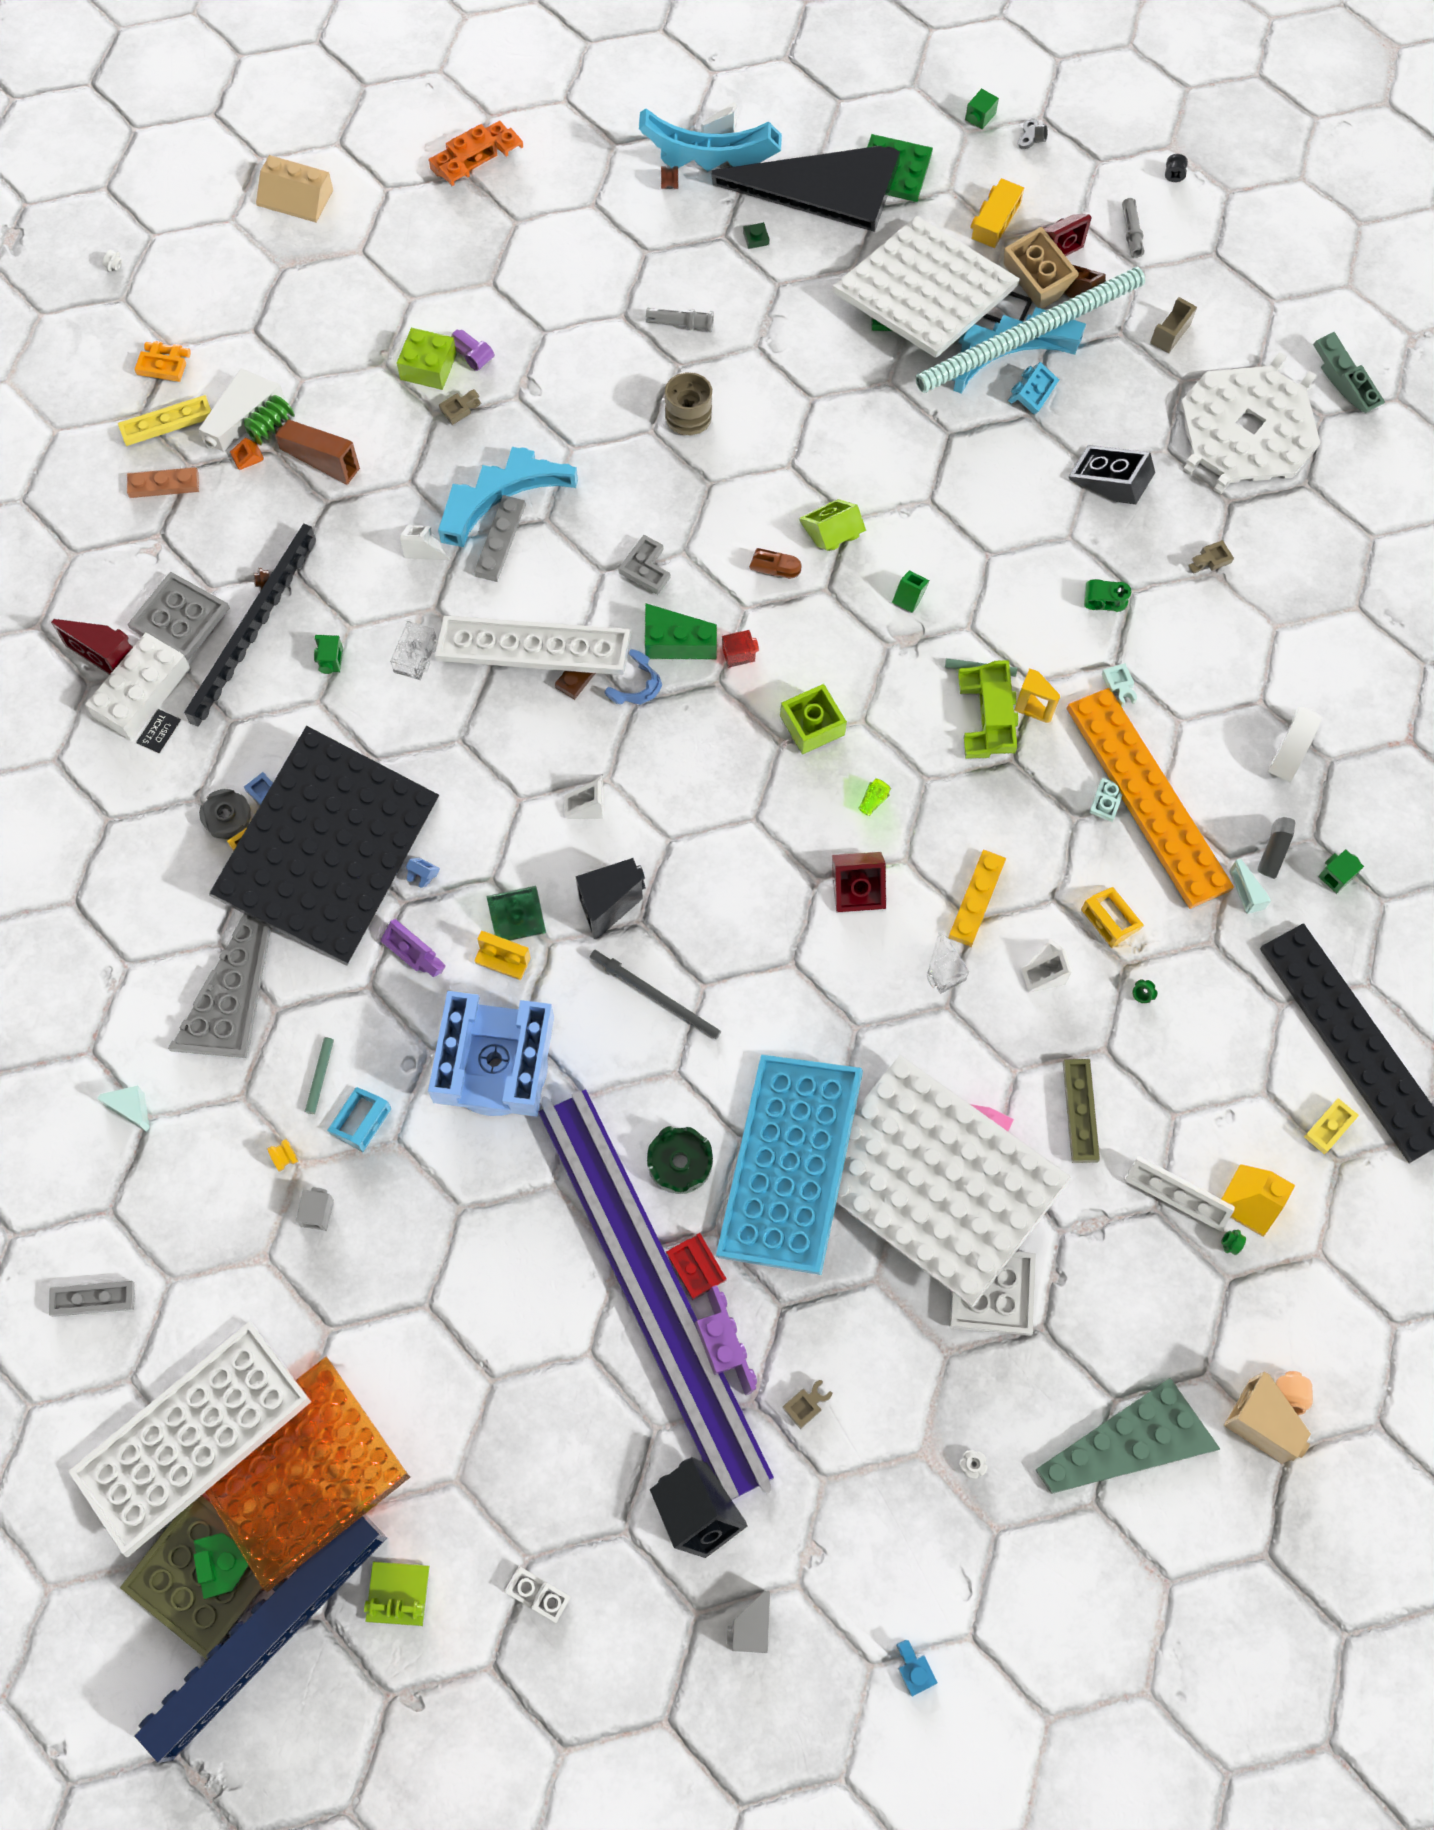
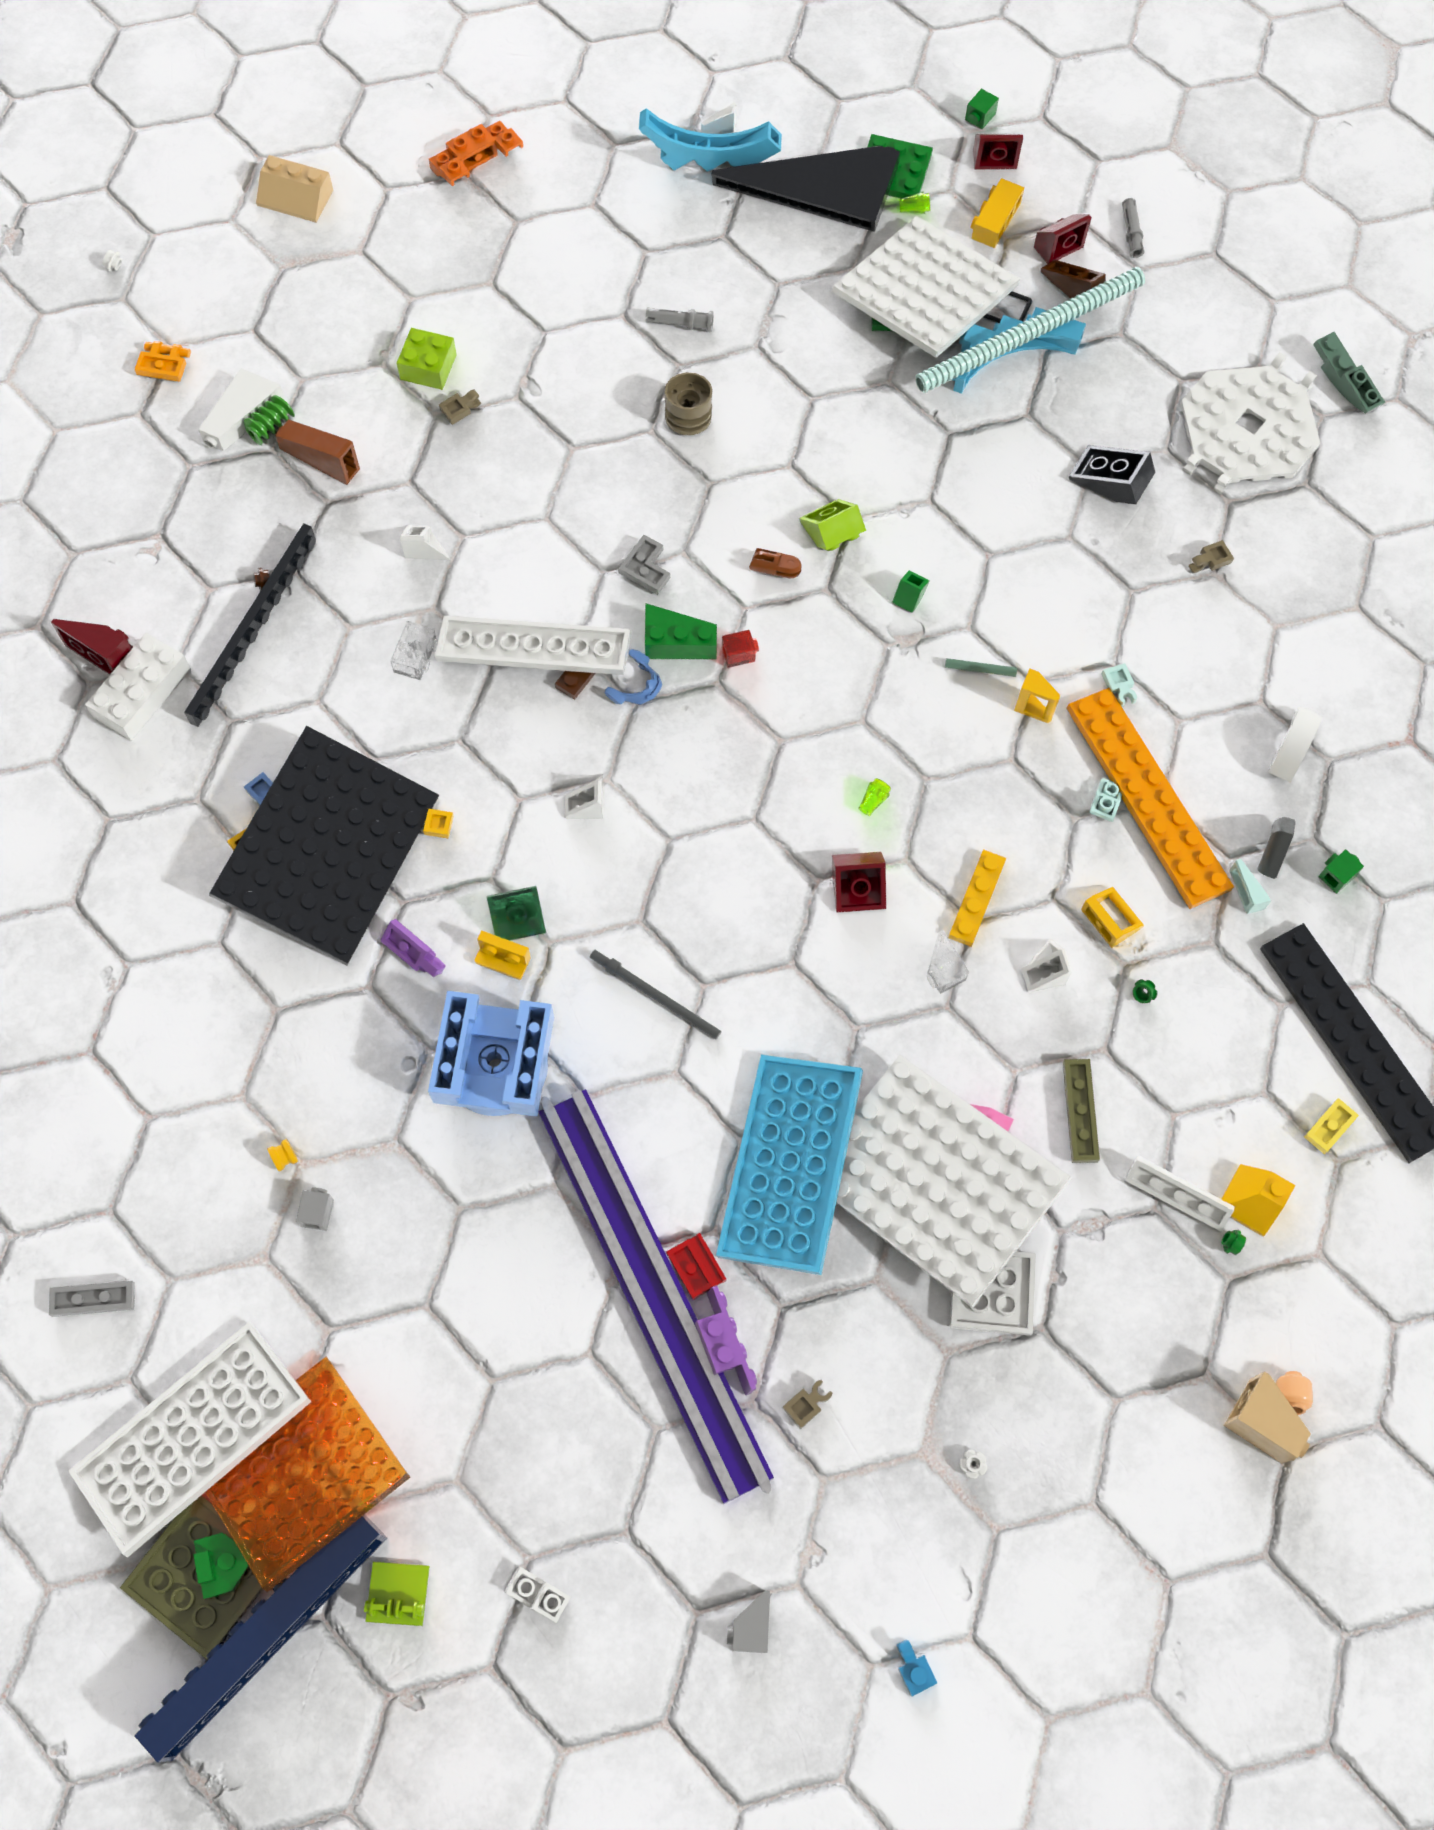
light aqua slope [97,1085,150,1132] -> none
light yellow plate [118,395,211,446] -> none
nougat plate [127,467,199,498] -> none
light grey plate [128,571,230,662] -> none
black sticker [136,709,181,753] -> none
light grey wing [168,914,271,1058] -> none
dark grey plate [199,789,251,838] -> none
orange slope [230,437,264,470] -> none
sand green bar [305,1037,334,1114] -> none
green brick [314,635,343,674] -> none
medium azure tile [327,1087,392,1152] -> none
medium blue tile [406,857,440,888] -> none
medium azure arch [438,447,578,547] -> none
medium lavender piece [451,329,495,371] -> none
light grey plate [474,495,526,582] -> none
black slope [575,858,646,939] -> none
dark green plate [647,1126,713,1194] -> none
black slope [649,1457,748,1558] -> none
copper wheel [661,166,678,189] -> none
dark green plate [743,222,770,249] -> none
lime brick [780,683,847,755] -> none
lime bracket [958,660,1018,759] -> none
tan slope [1004,227,1079,309] -> none
medium azure bracket [1008,362,1059,414] -> none
piece [1018,119,1048,149] -> none
sand green wing [1035,1378,1220,1494] -> none
green piece [1084,579,1132,612] -> none
dark tan panel [1150,297,1197,353] -> none
black wheel [1165,154,1188,182] -> none
none -> yellow plate [423,809,454,839]
none -> clear neon green cone [899,191,931,214]
none -> dark red slope [973,134,1023,170]

